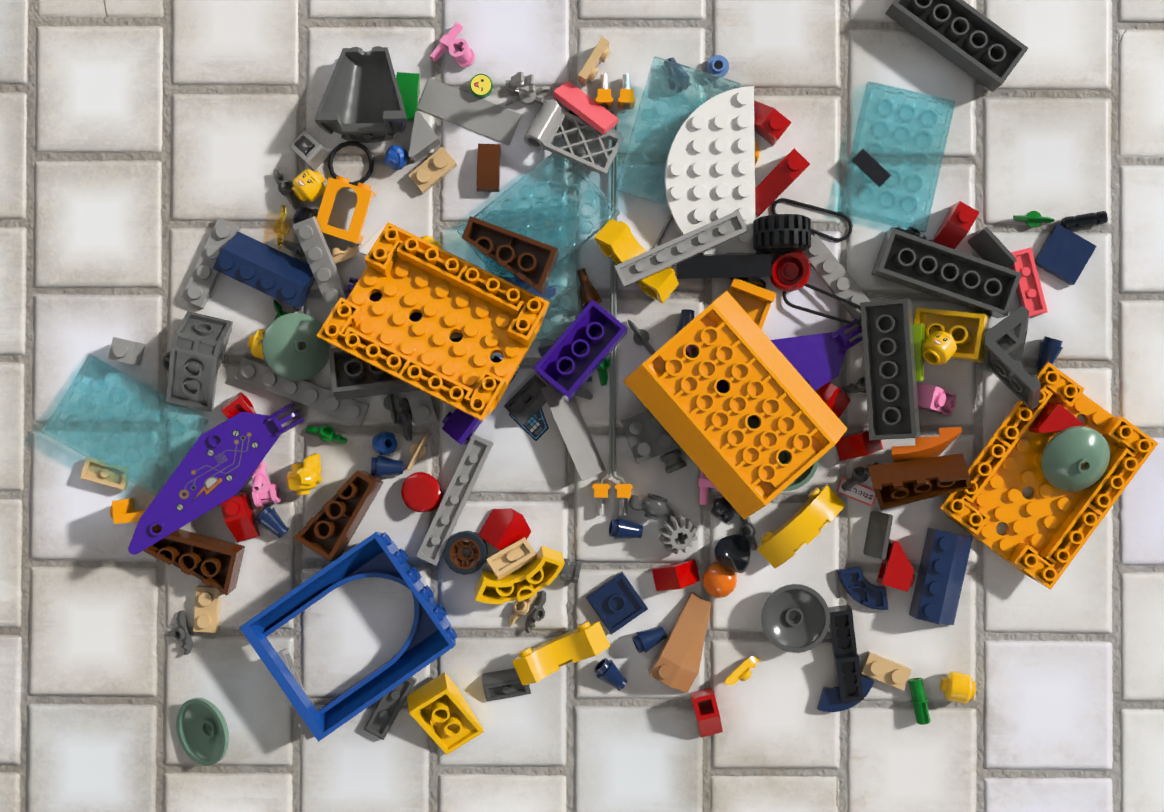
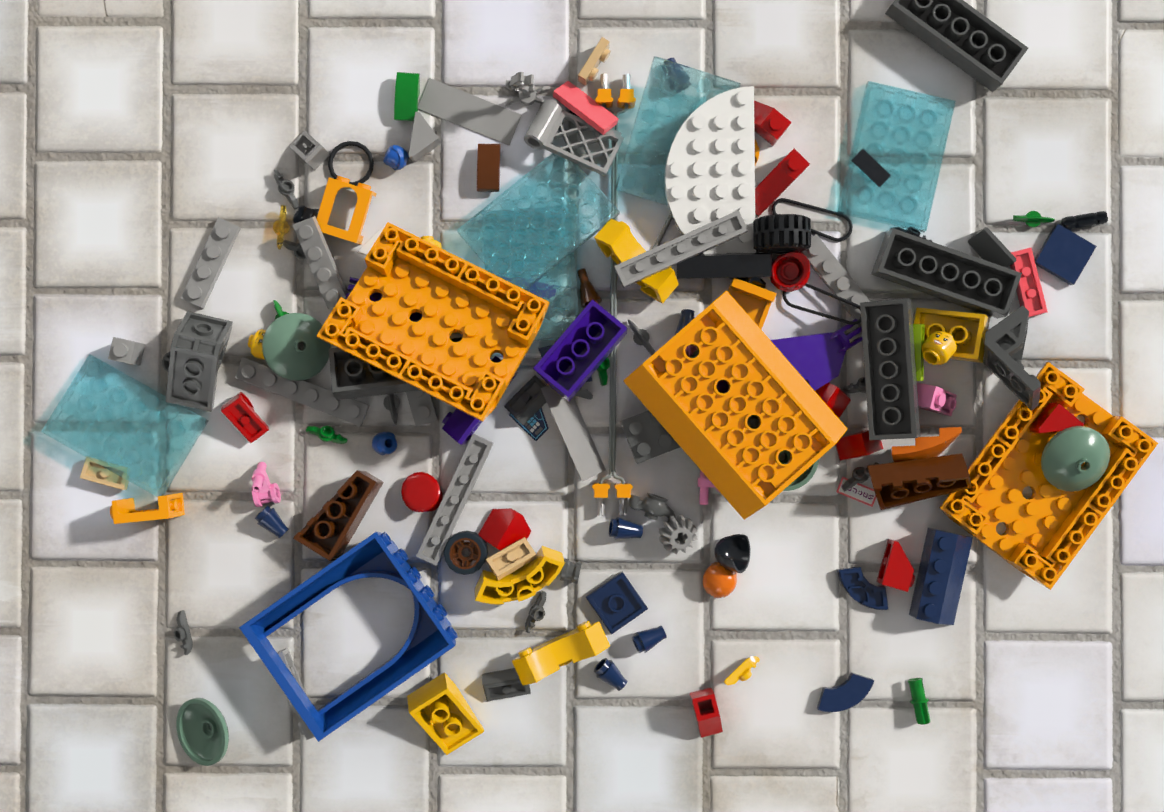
dark purple wing [128,402,305,555] -> none
reddish brown wedge [143,524,245,596] -> none
tan plate [193,586,221,633] -> none
dark blue slope [212,232,315,310] -> none
red slope [220,493,260,542] -> none
yellow head [287,453,322,495] -> none
yellow head [291,169,326,203] -> none
dark grey cone [315,46,407,143] -> none
tan piece [330,245,358,264] -> none
dark grey tile [364,677,417,740] -> none
dark blue cone [371,455,403,478] -> none
dark grey piece [397,397,412,441] -> none
tan piece [406,431,429,471] -> none
tan plate [408,147,457,194] -> none
bright pink piece [430,22,475,68] -> none
reddish brown wedge [462,216,559,295] -> none
light yellow tile [470,74,493,98] -> none
tan piece [508,592,537,626] -> none
medium nougat wedge [648,592,712,693] -> none
red slope [651,559,700,591] -> none
dark grey wheel [660,449,687,474] -> none
medium blue plate [707,55,729,78] -> none
black arm [711,497,738,524] -> none
dark grey piece [739,517,758,551] -> none
yellow brick [757,485,845,569] -> none
dark grey dish [761,584,830,653] -> none
black slope [828,605,864,703] -> none
tan plate [860,651,912,691] -> none
dark grey slope [863,511,893,560] -> none
red slope [932,201,980,250] -> none
yellow head [940,671,976,704] -> none
dark blue cone [1037,336,1063,368] -> none

